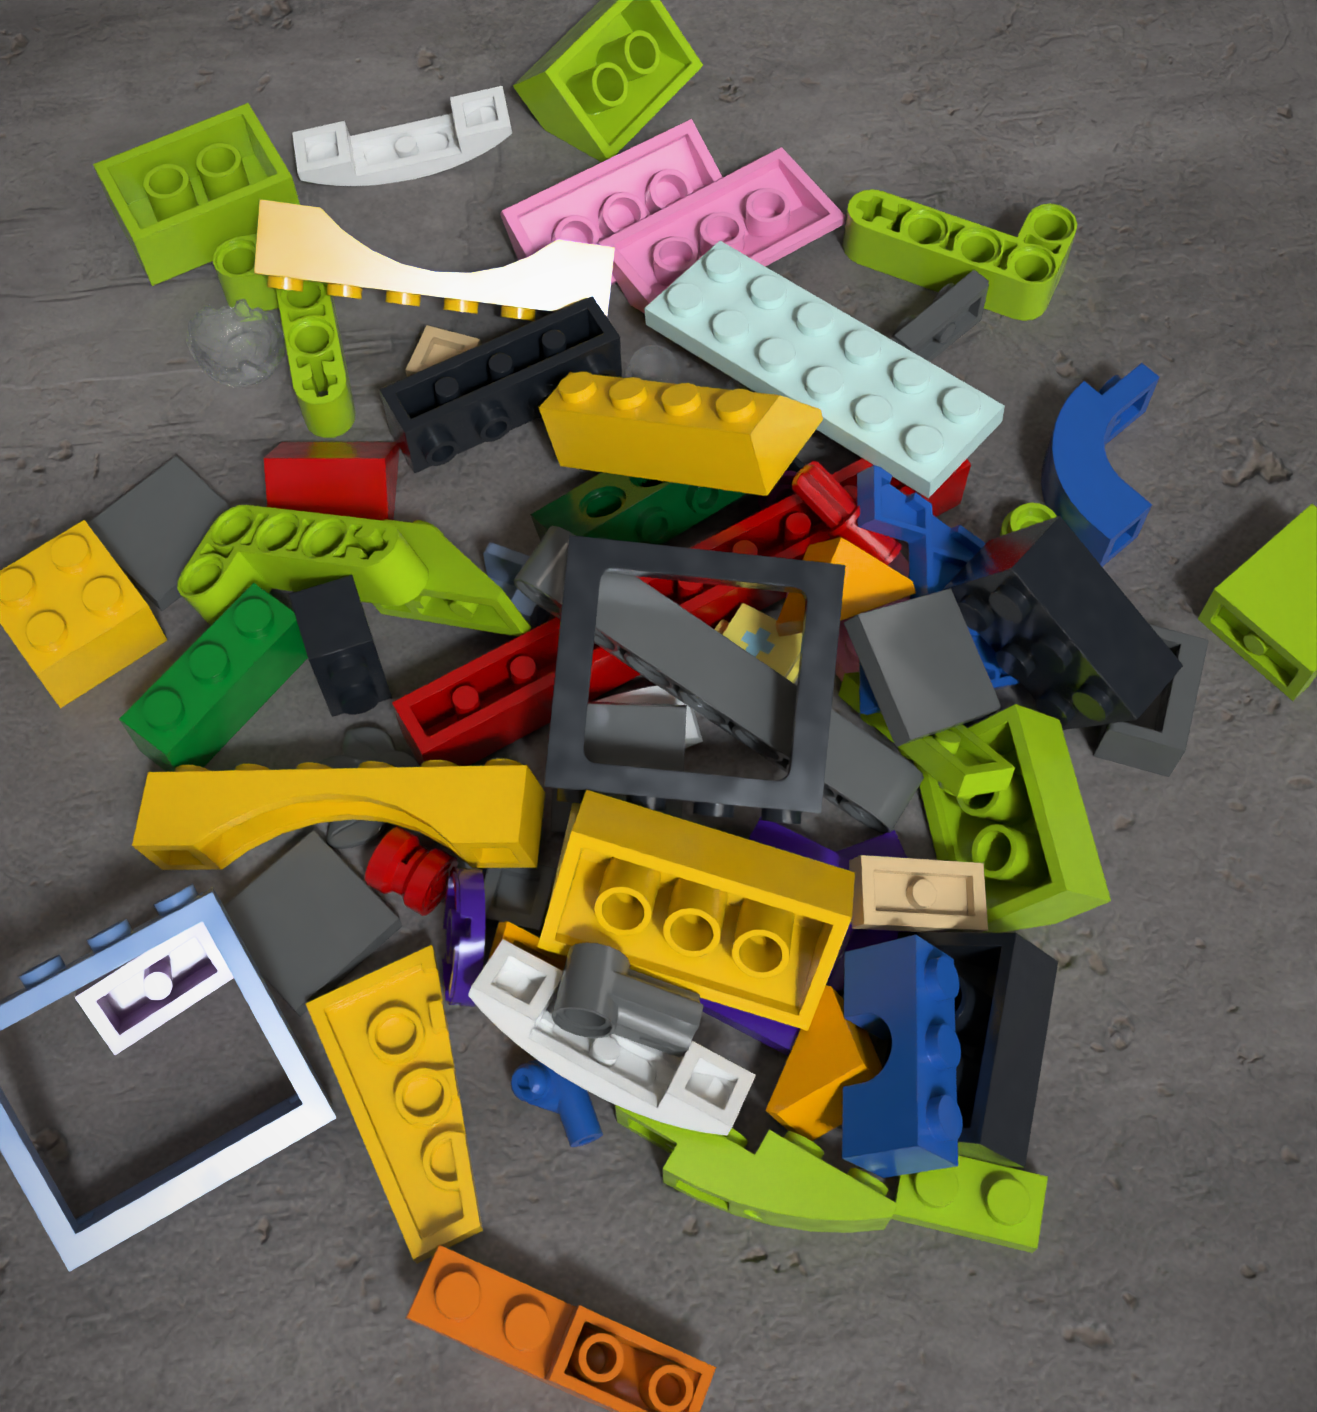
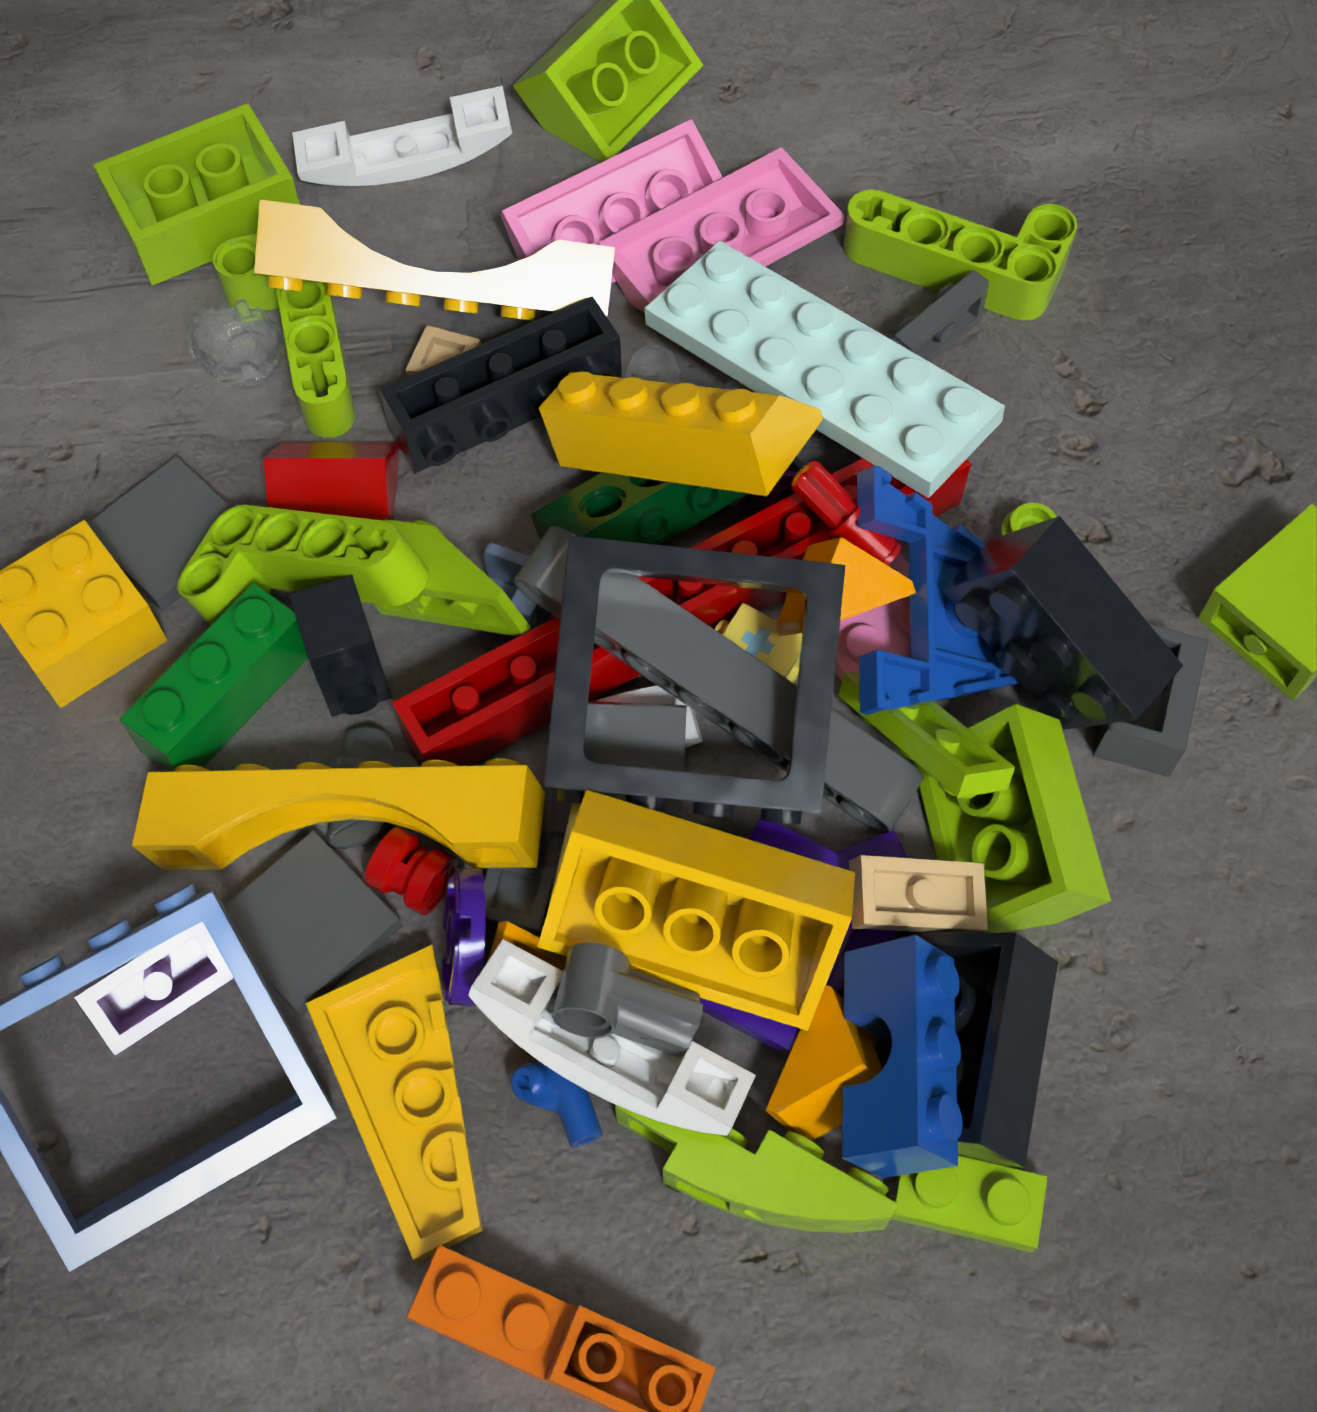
dark grey tile [844,588,1002,747] -> none
blue arch [1041,363,1160,567] -> none

